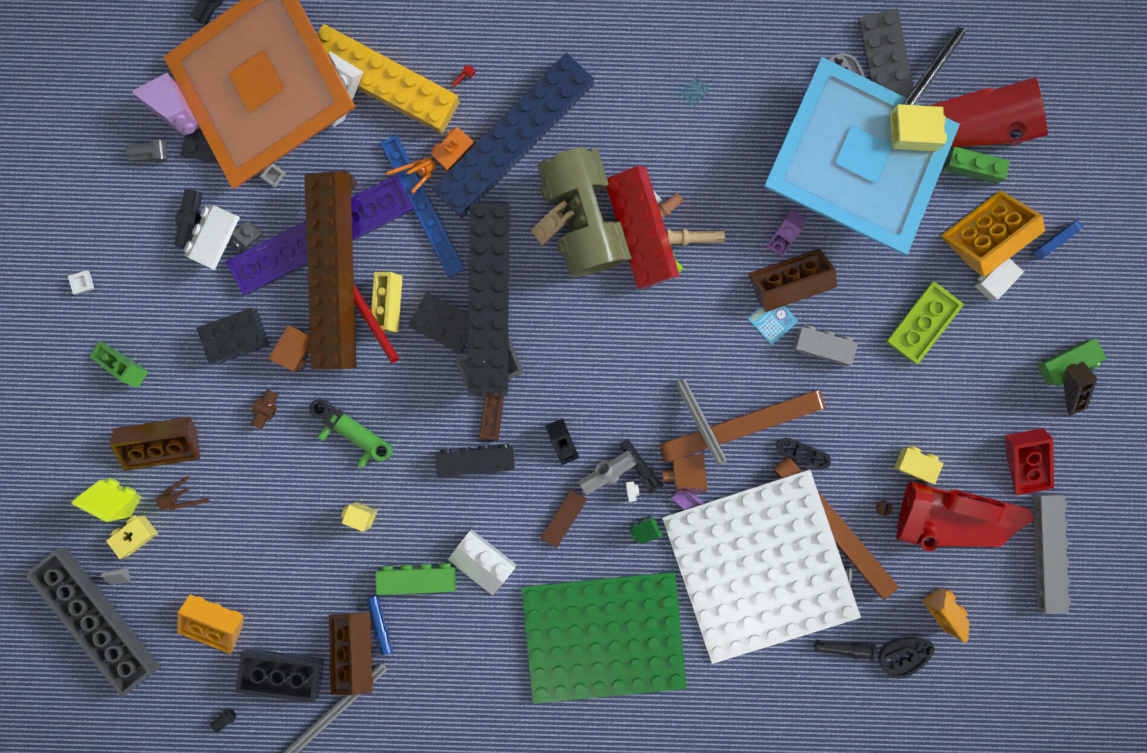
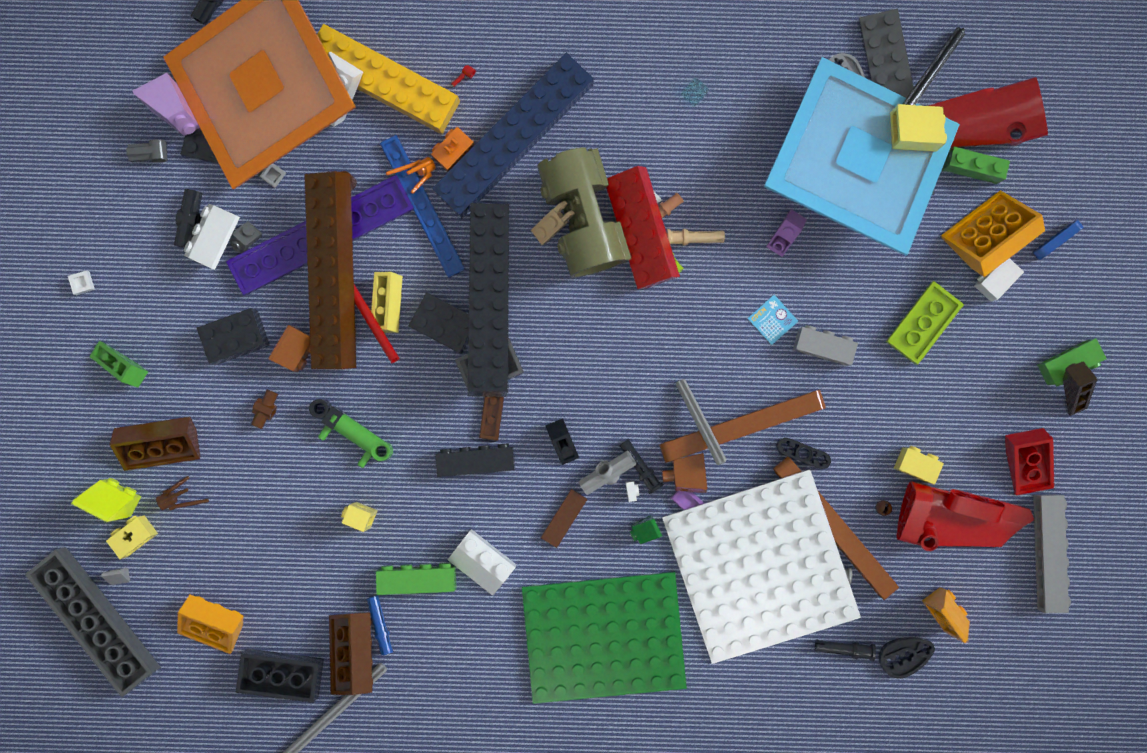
black pin [210,708,237,733] -> none
reddish brown slope [749,248,837,312] -> none

